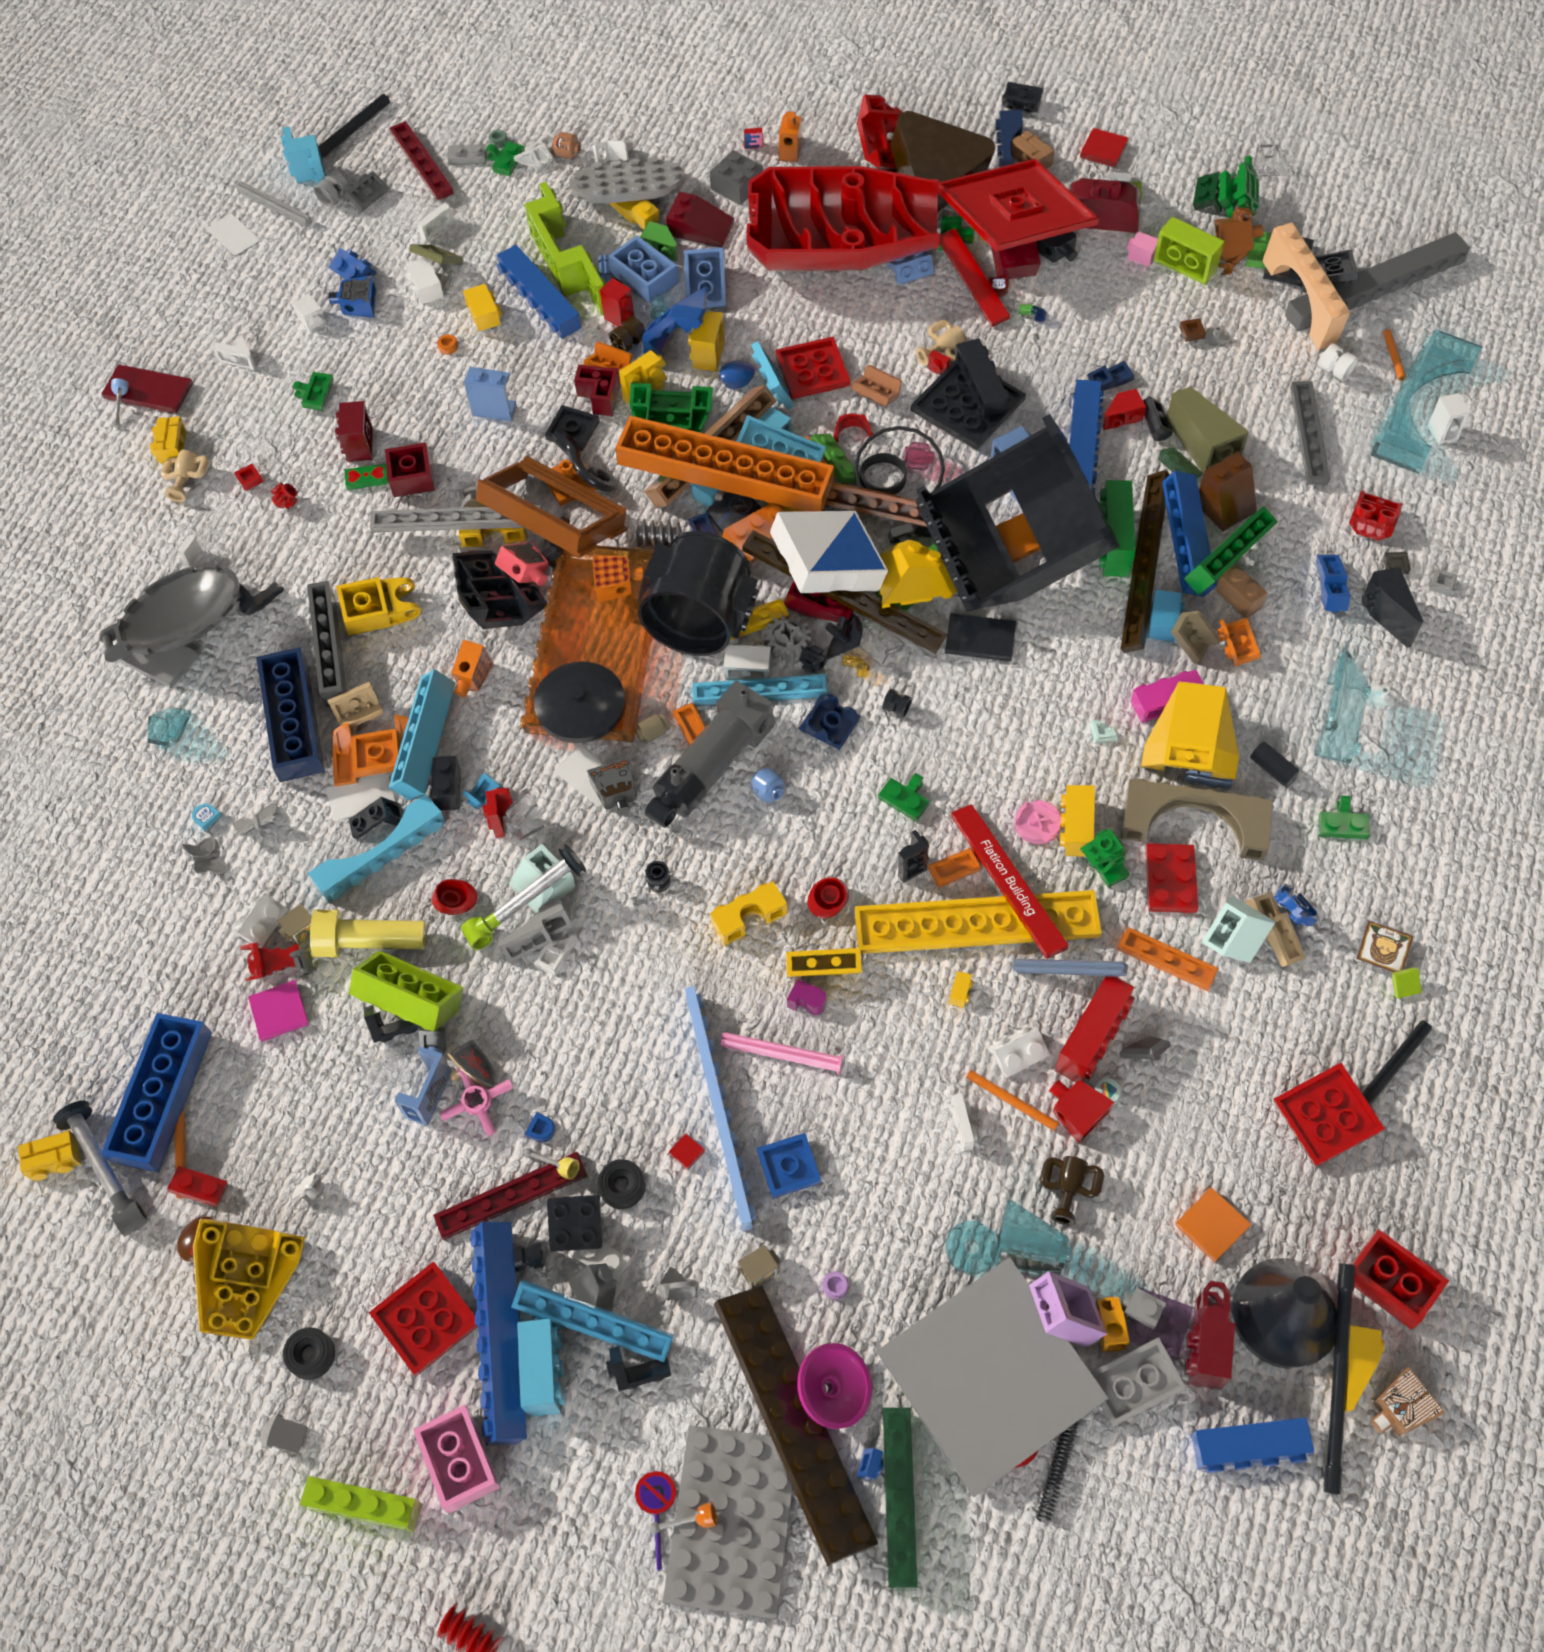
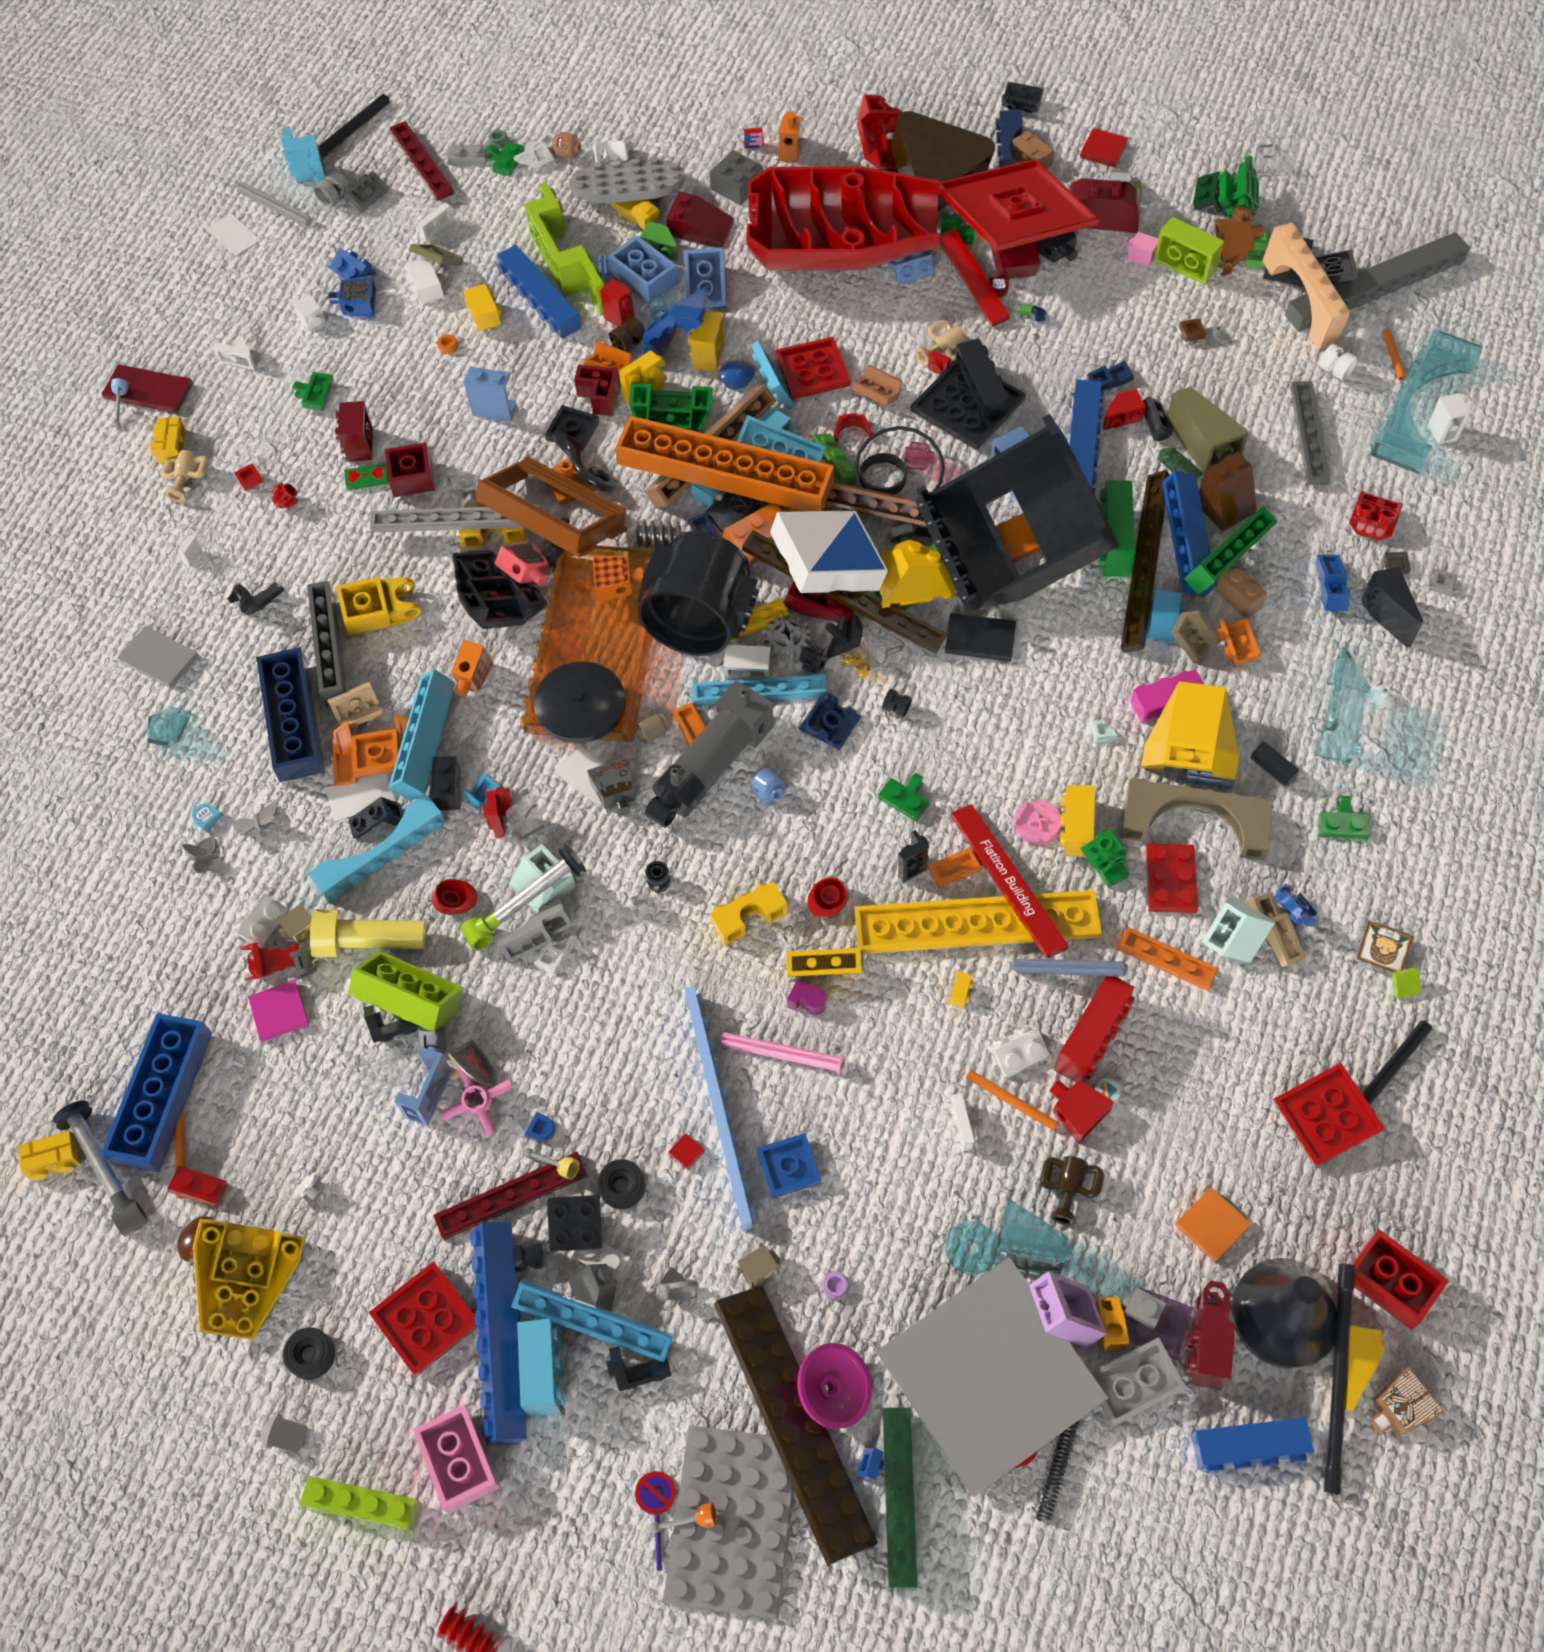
dark grey dish [99,564,240,662] -> none
dark grey piece [1119,1036,1171,1061] -> none

